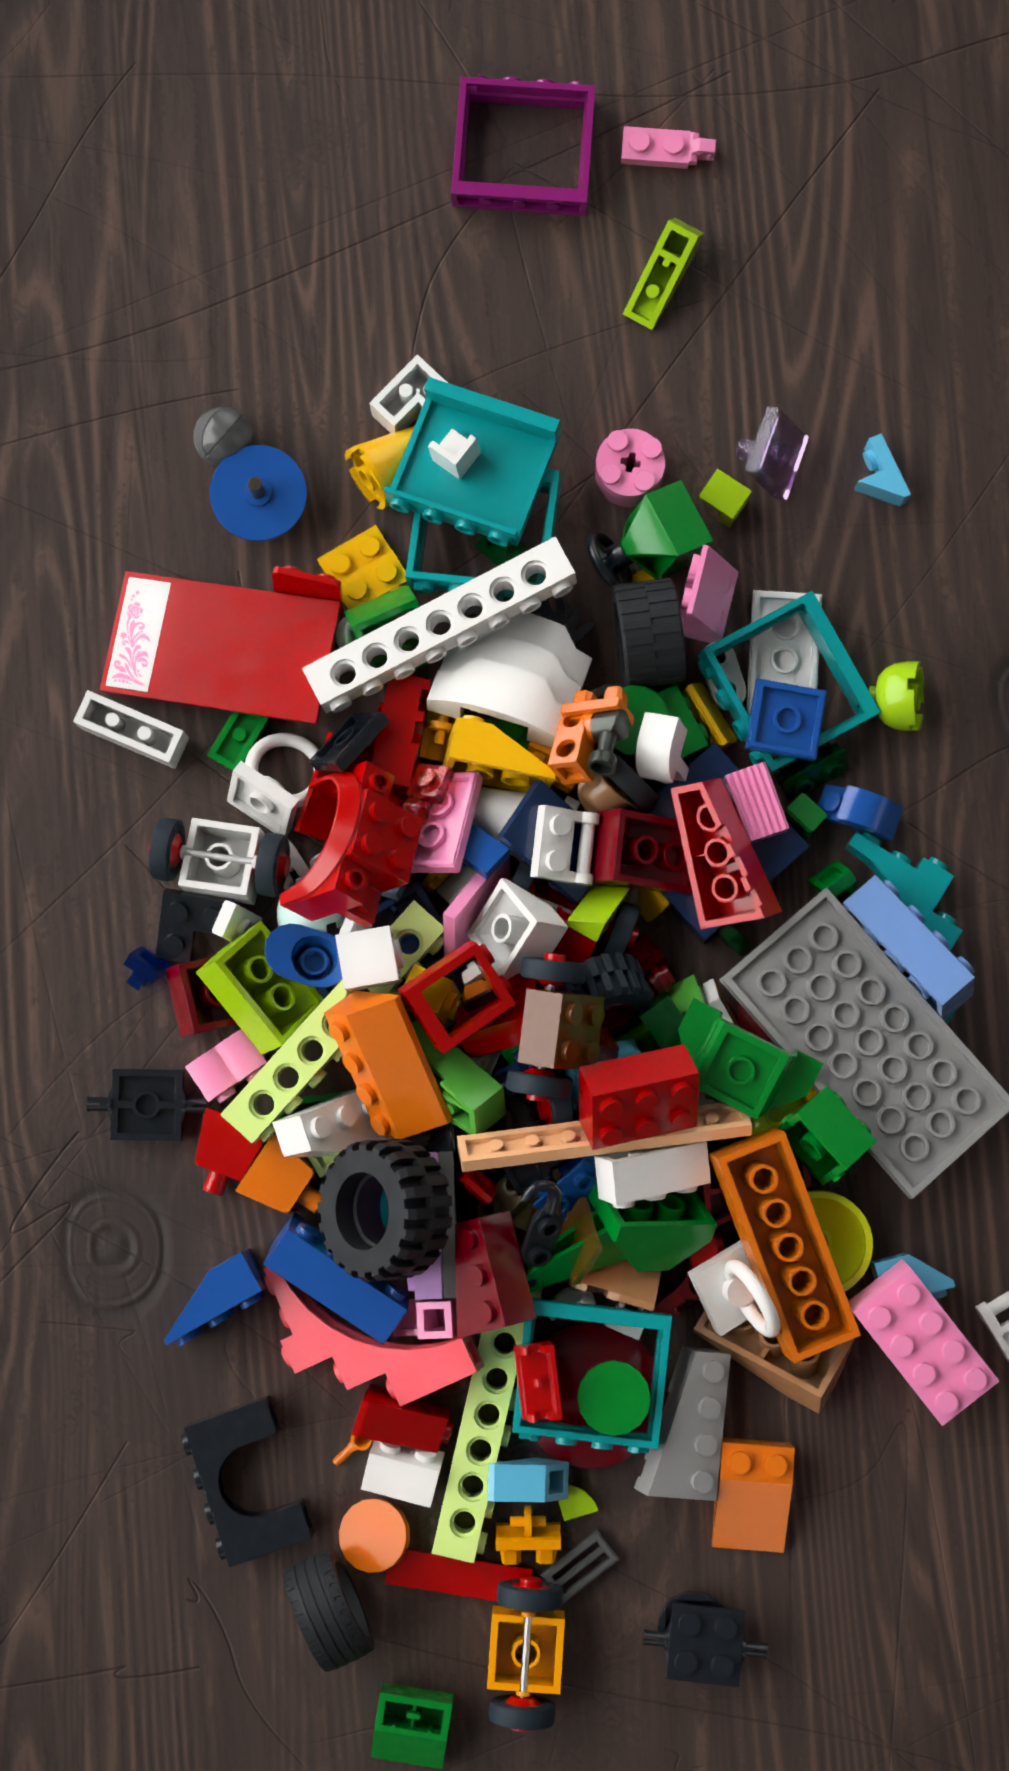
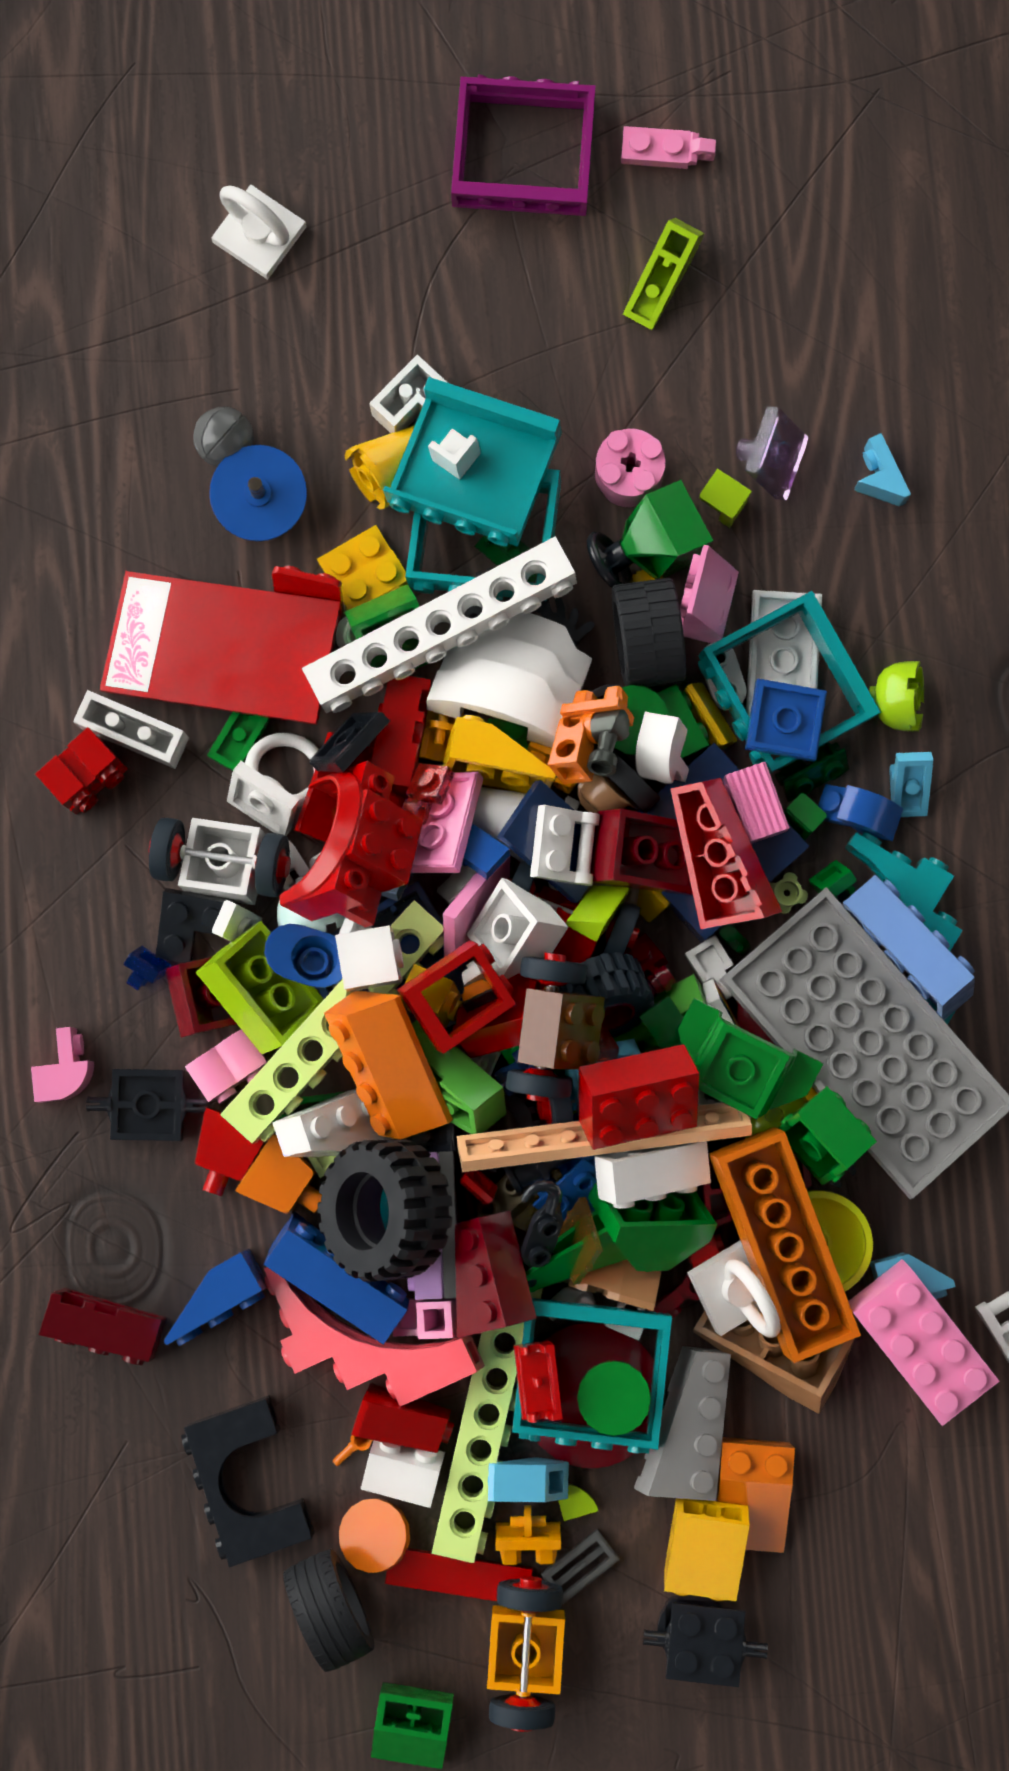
tile [421,873,451,894] -> none
none -> bright pink brick [31,1027,94,1103]
none -> red brick [35,727,128,815]
none -> dark red wedge [38,1288,167,1366]
none -> white tile [211,185,307,280]
none -> yellow brick [664,1498,750,1601]
none -> white plate [685,935,734,1000]
none -> yellowish green plate [770,872,808,914]
none -> medium azure slope [889,752,934,817]

